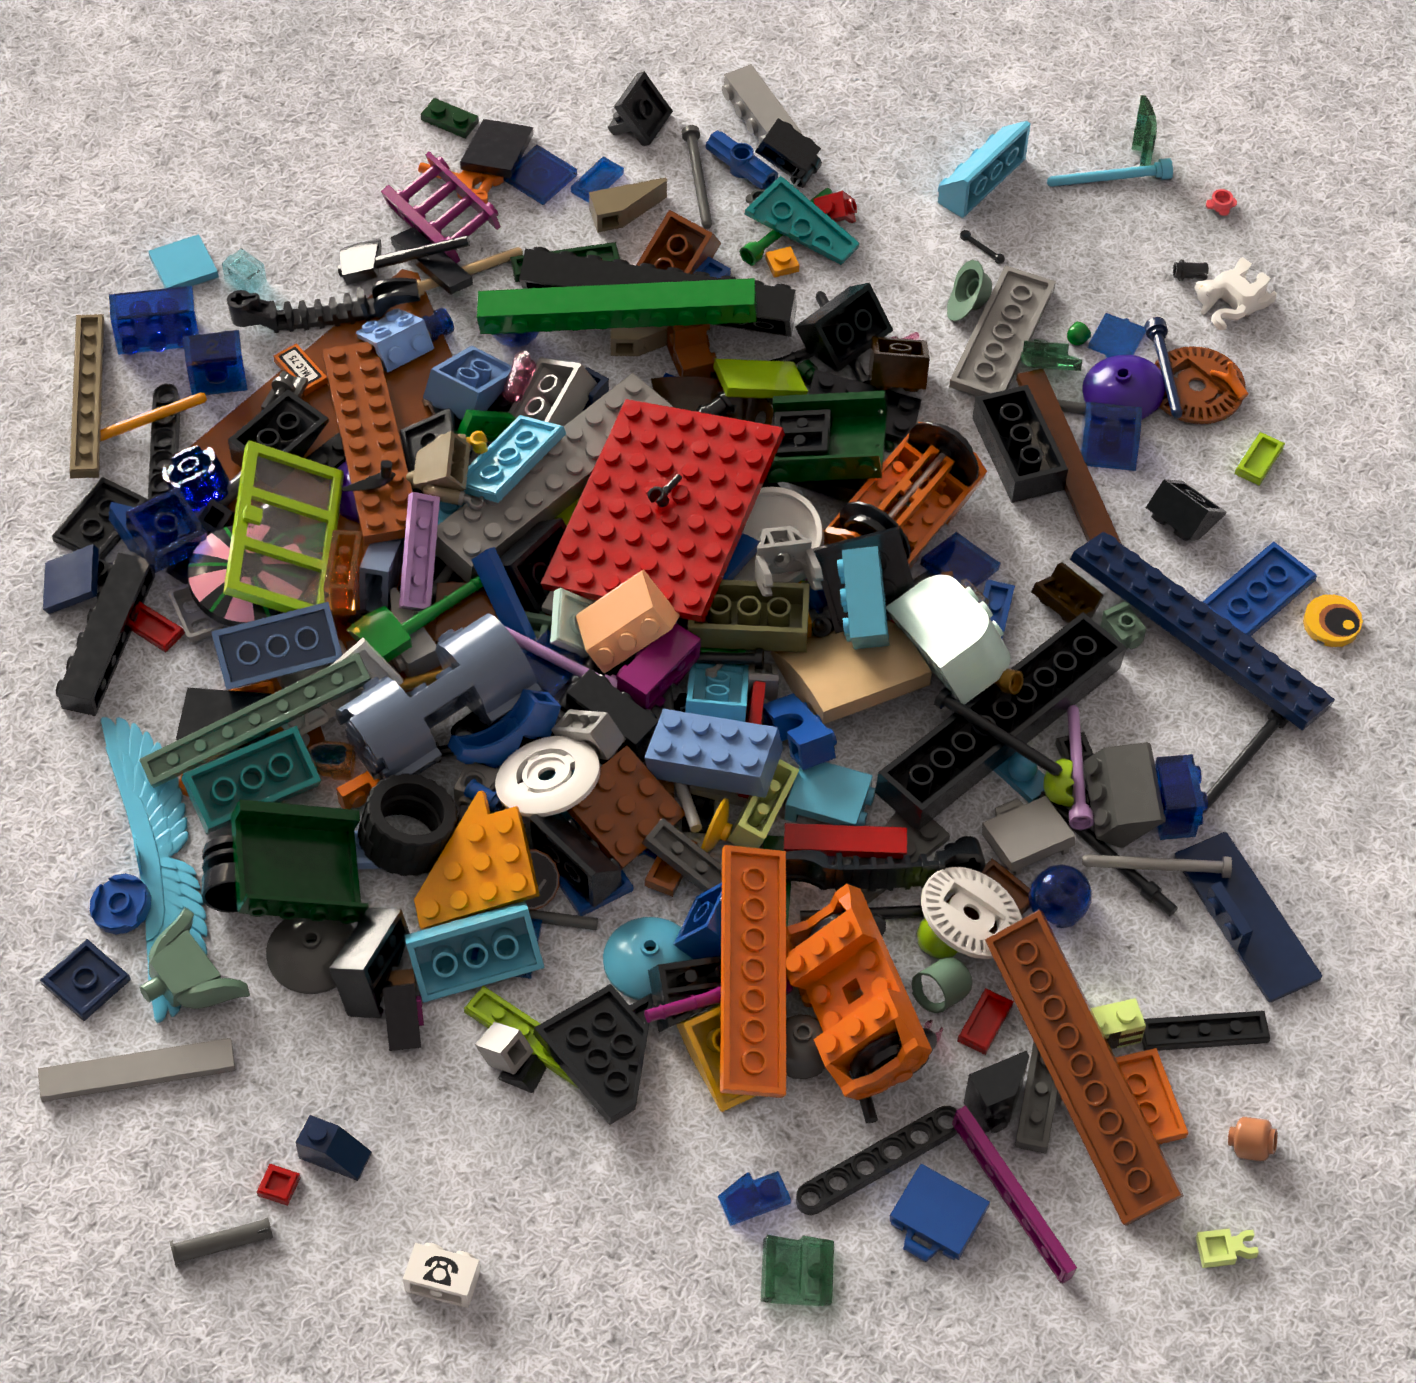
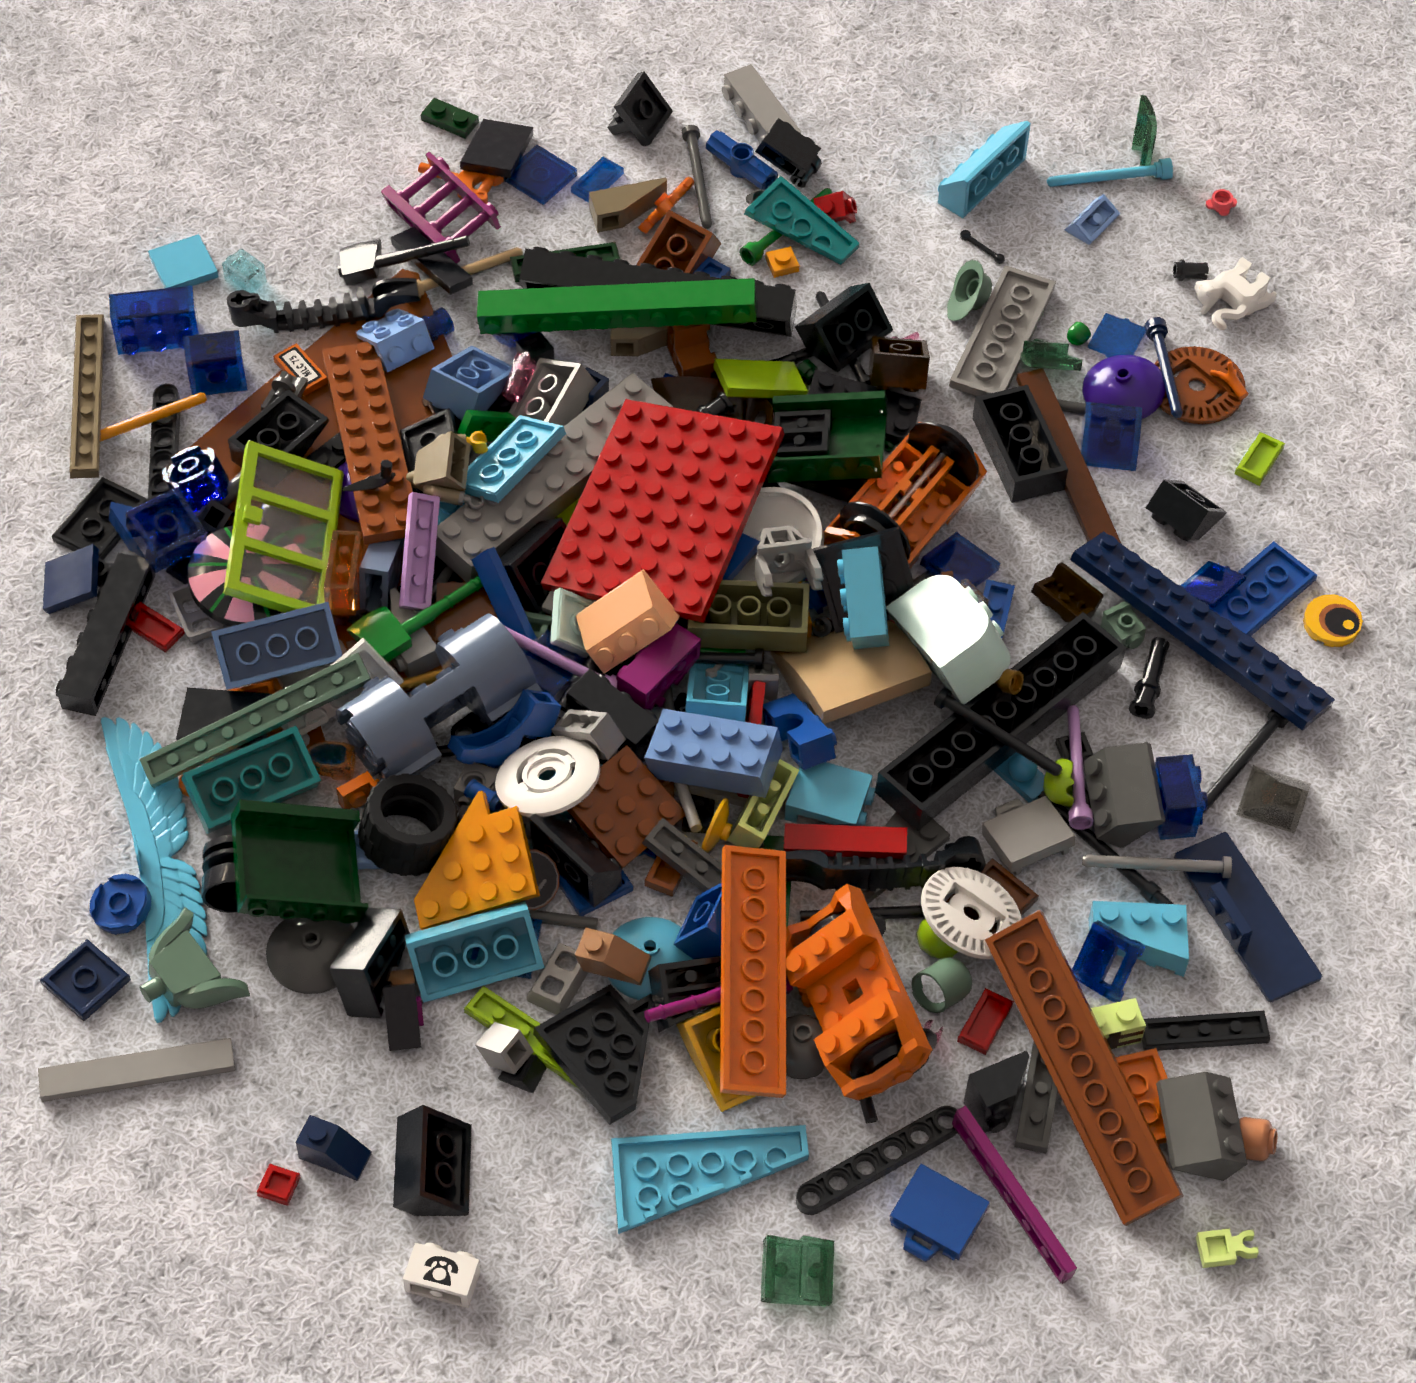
dark grey pin [170,1217,273,1267] -> none
black hand [648,474,682,507] -> none
clear blue slope [718,1171,791,1226] -> none
clear blue cylinder [1028,864,1092,928] -> none
none -> black slope [393,1105,472,1216]
none -> black panel [516,332,555,366]
none -> light grey piece [526,943,588,1015]
none -> medium nougat slope [575,928,651,986]
none -> medium azure wing [611,1125,809,1234]
none -> orange piece [637,177,694,234]
none -> light blue slope [1064,194,1120,245]
none -> clear blue plate [1072,920,1146,1002]
none -> medium azure wedge [1088,901,1189,977]
none -> black pin [1129,637,1170,719]
none -> dark grey slope [1156,1072,1248,1181]
none -> clear blue piece [1181,561,1246,608]
none -> clear smoke slope [1236,765,1311,834]

